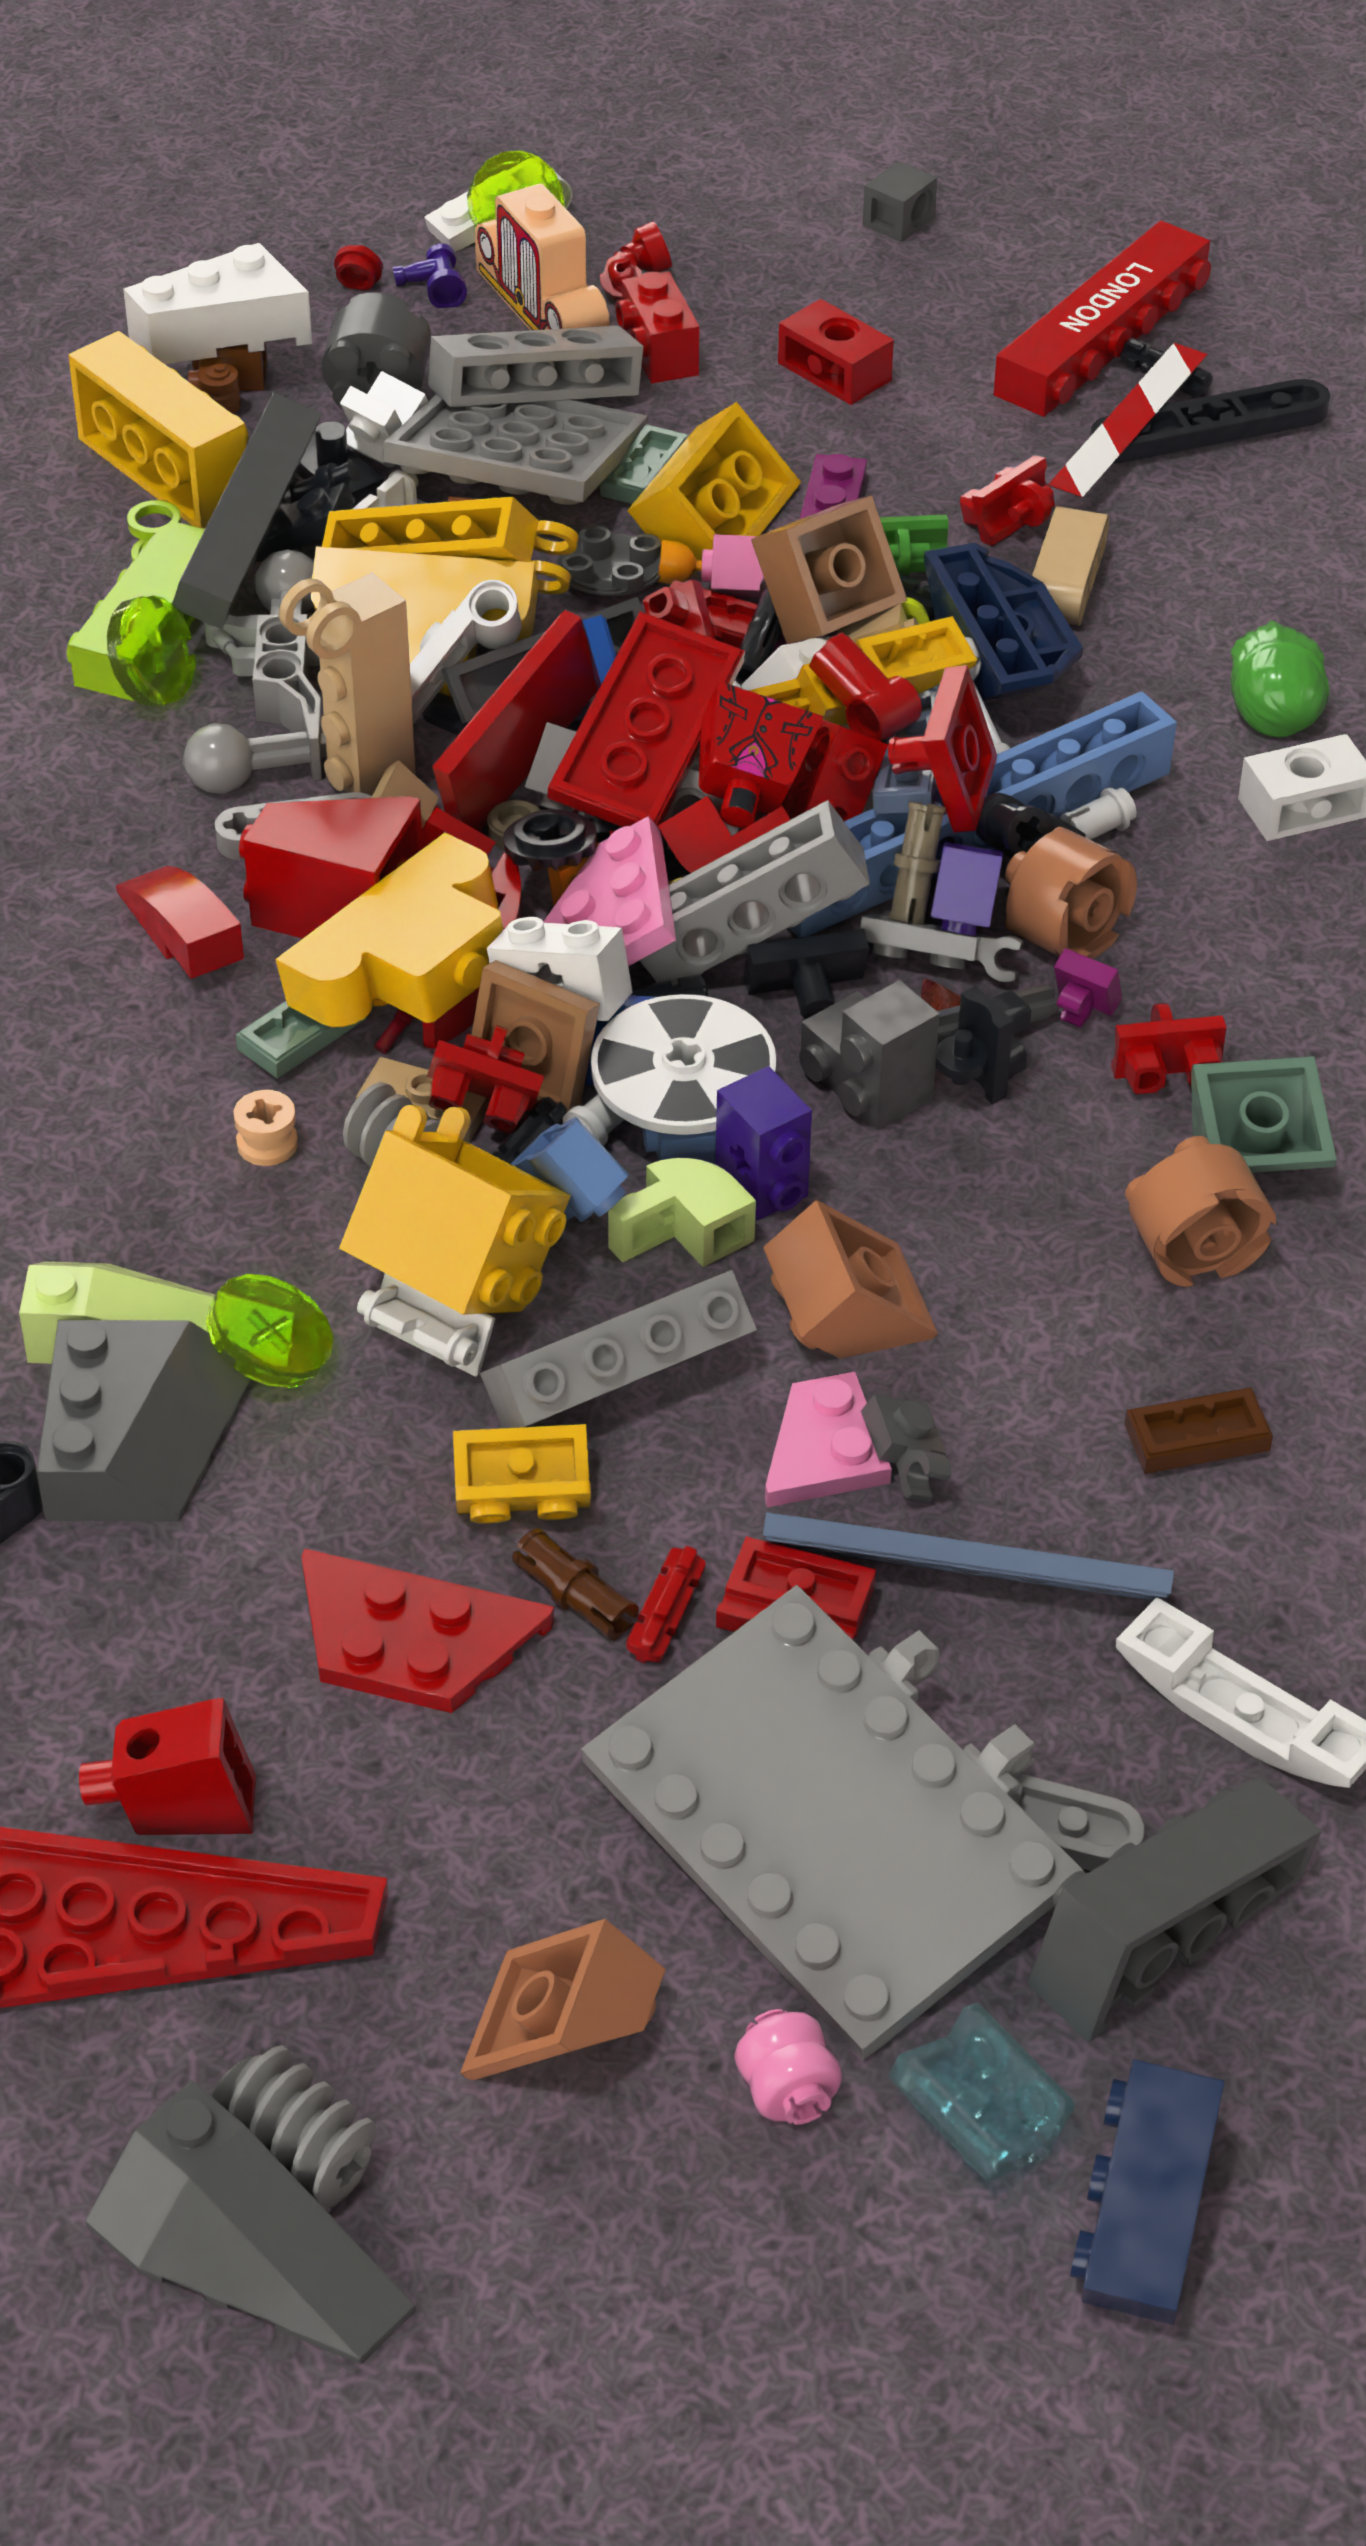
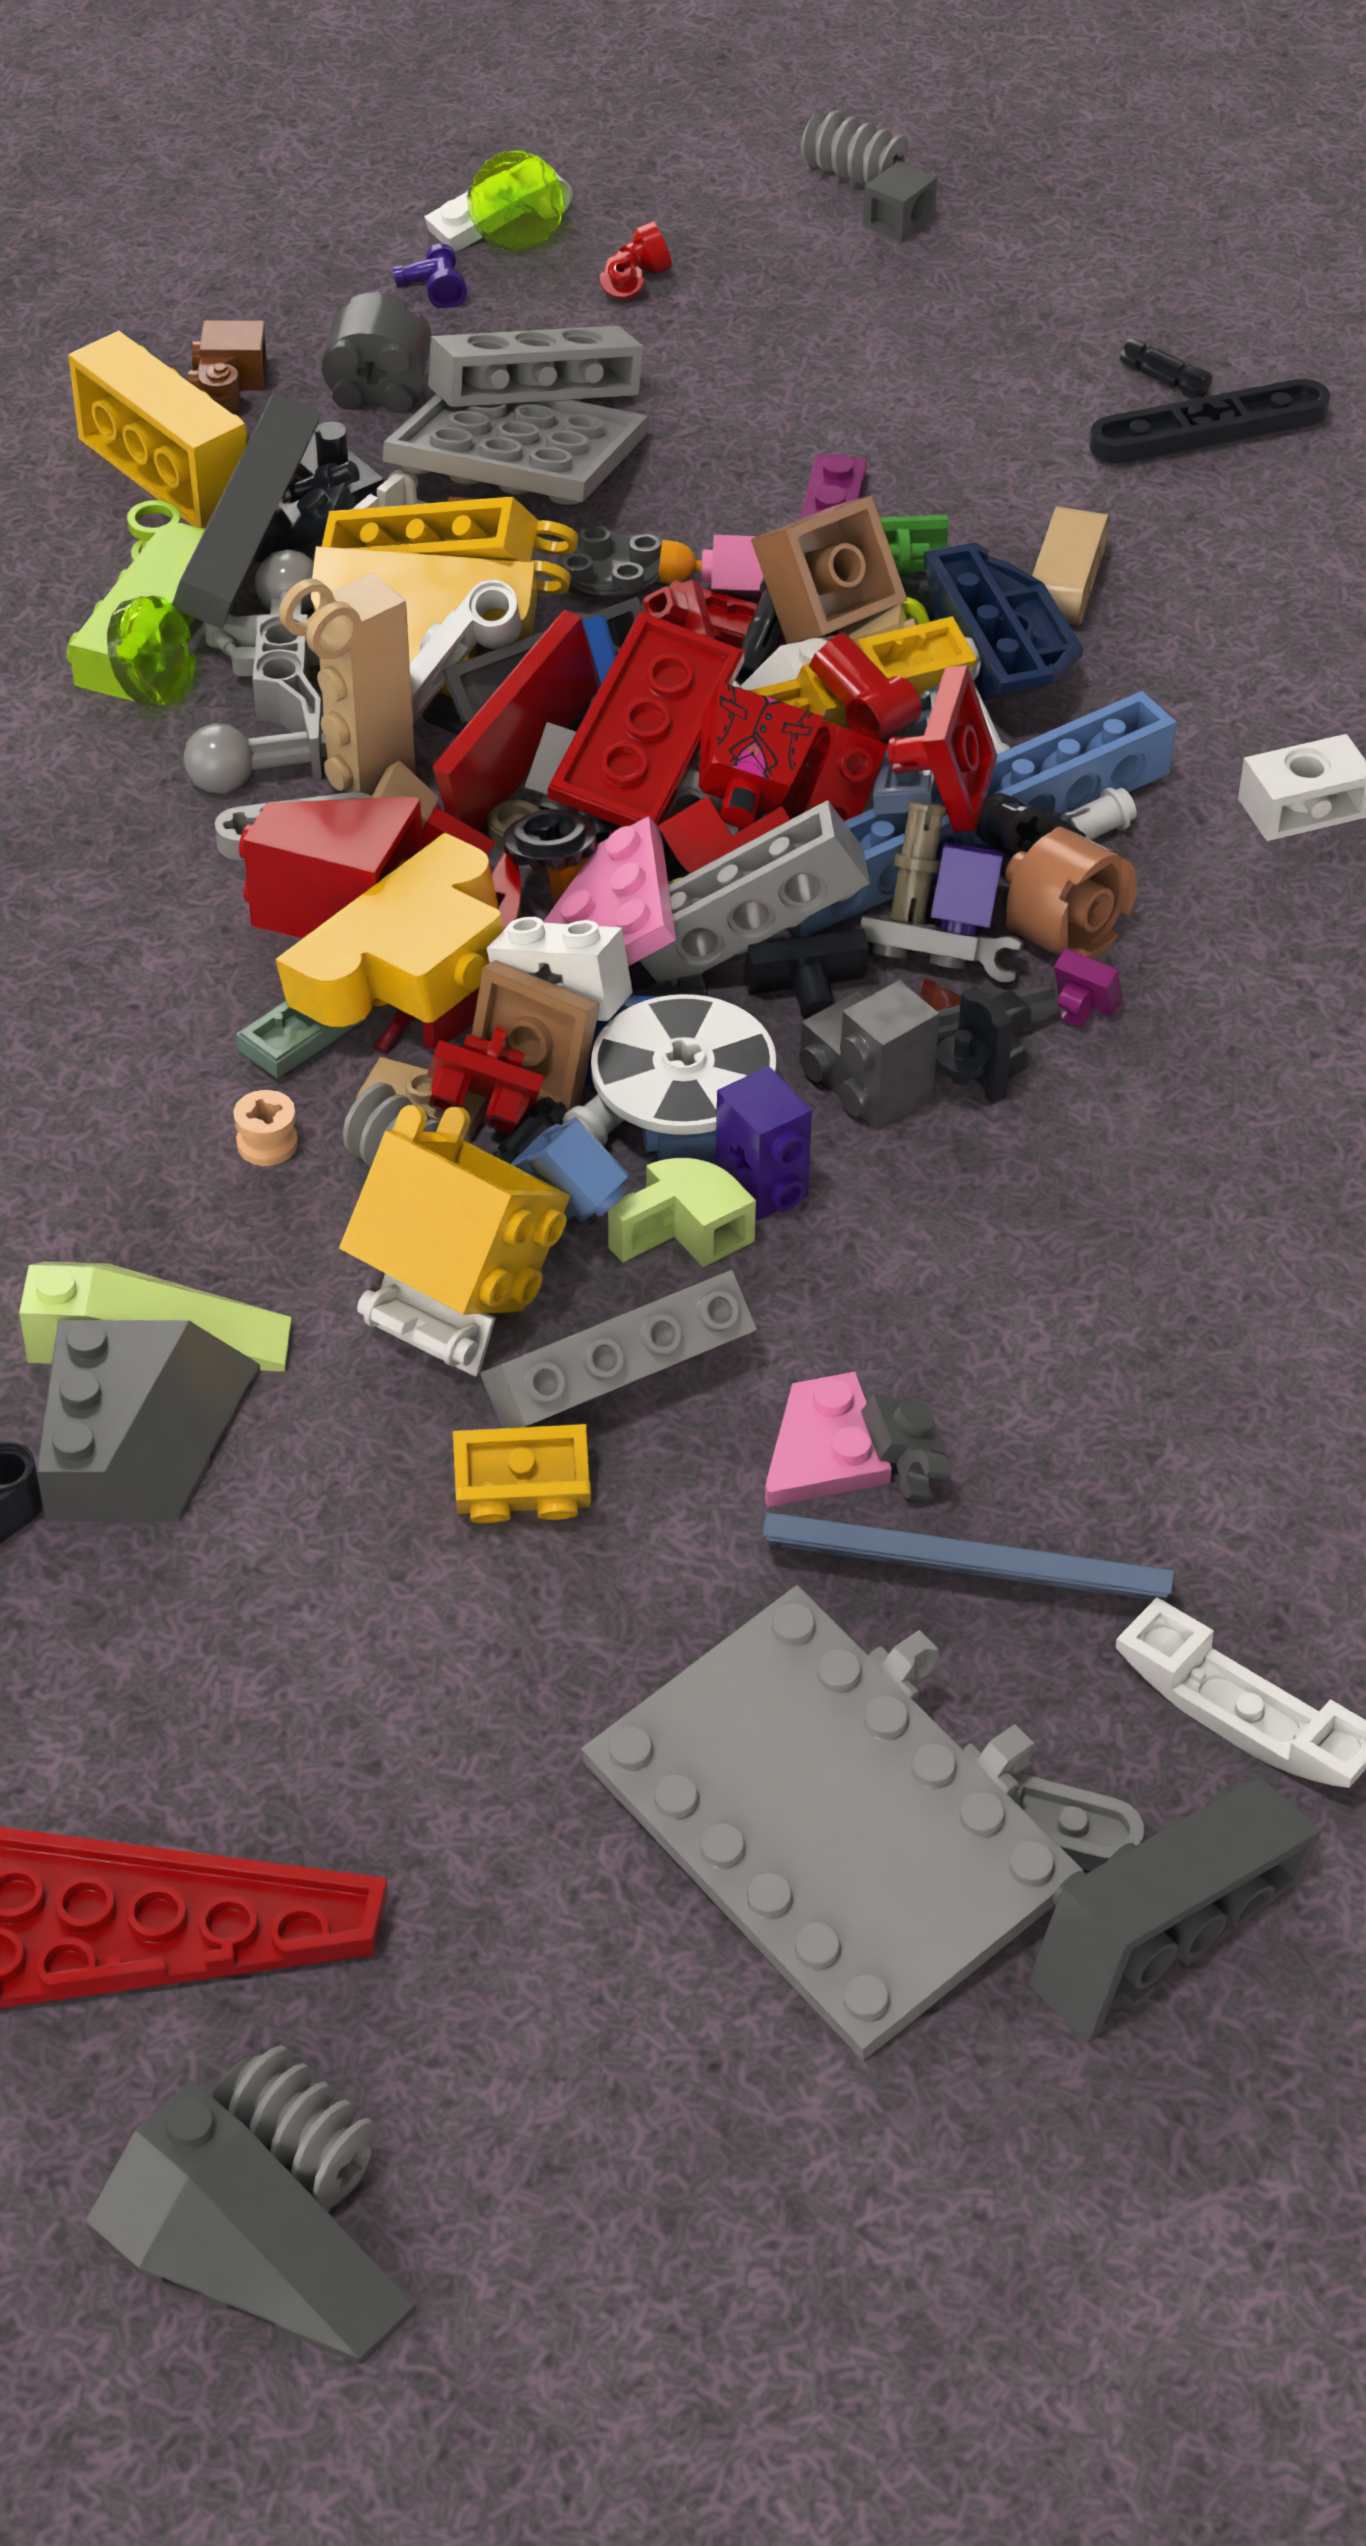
red torso [79,1698,256,1835] -> none
red slope [116,866,244,979] -> none
white wedge [123,243,312,364] -> none
clear neon green tile [205,1274,334,1388] -> none
red wing [301,1549,554,1713] -> none
red plate [334,245,383,290] -> none
white brick [340,371,428,468] -> none
nougat slope [460,1919,666,2080] -> none
light nougat brick [475,183,610,330] -> none
reddish brown pin [512,1528,639,1641] -> none
sand green plate [600,424,689,504] -> none
red brick [615,271,699,384] -> none
red axle [626,1546,706,1664] -> none
yellow slope [627,402,801,561] -> none
red plate [716,1536,876,1640] -> none
bright pink piece [734,2009,842,2125] -> none
nougat slope [763,1200,938,1359] -> none
red brick [778,298,894,405] -> none
clear light blue bracket [888,2003,1074,2182] -> none
red hips [959,456,1055,546] -> none
red brick [993,220,1211,417] -> none
sticker [1048,343,1208,498] -> none
dark blue wedge [1070,2059,1225,2325] -> none
red hips [1111,1003,1227,1094] -> none
reddish brown plate [1124,1387,1273,1474] -> none
nougat brick [1125,1136,1276,1287] -> none
sand green slope [1191,1056,1337,1173] -> none
bright green hair [1231,620,1329,737] -> none
none -> light grey piece [800,110,909,186]

